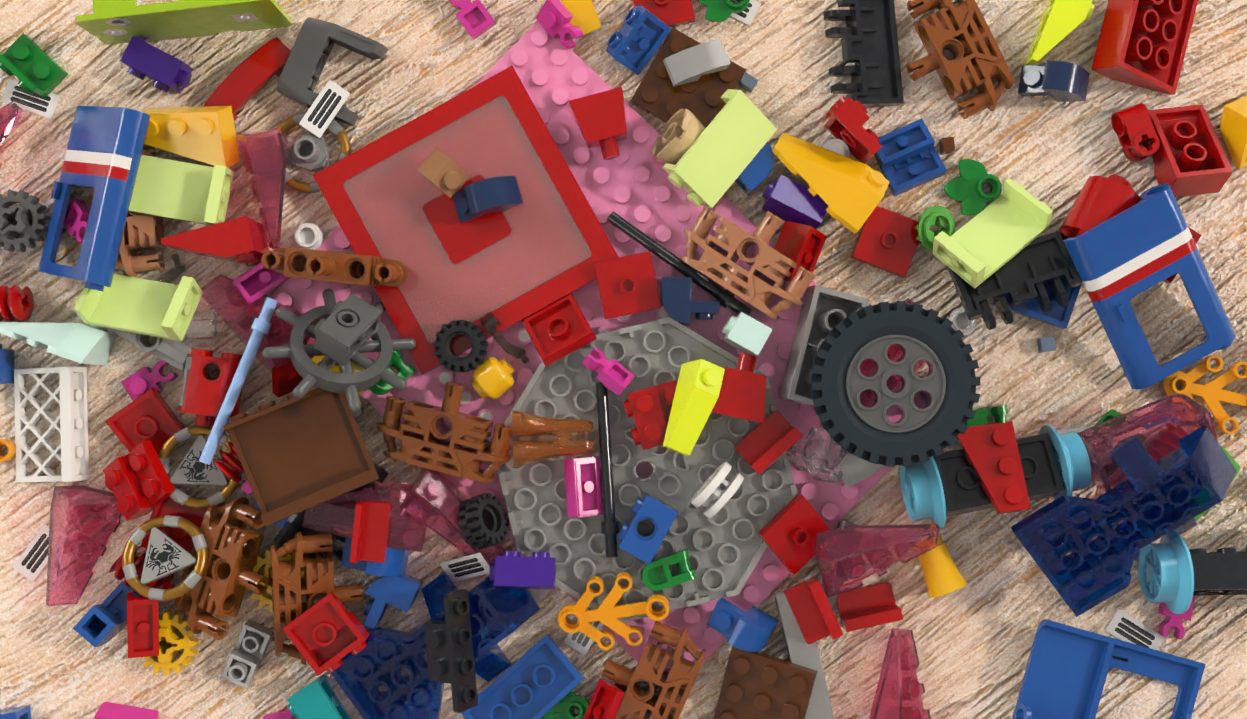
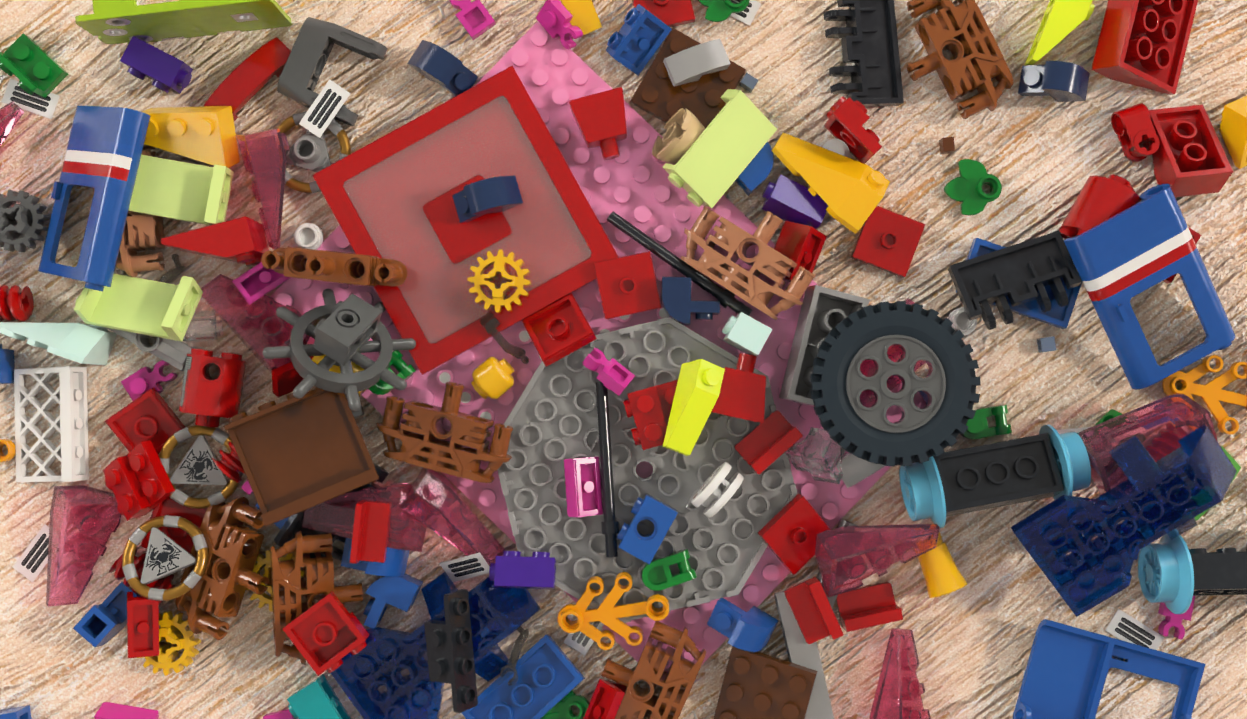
dark pink plate [64,198,90,243] -> none
light blue bar [199,297,278,465] -> none
light grey slope [221,620,274,689] -> none
medium nougat brick [417,148,469,198] -> none
black tyre [433,320,488,372] -> none
black tyre [457,493,509,550] -> none
clear orange piece [512,410,594,467] -> none
blue slope [874,119,947,197] -> none
bright green gear [915,205,955,251] -> none
yellowish green panel [932,178,1053,289] -> none
red wing [956,421,1031,514] -> none
none -> dark blue brick [407,40,478,97]
none -> yellow gear [467,249,531,313]
none -> clear smoke piece [500,621,529,686]

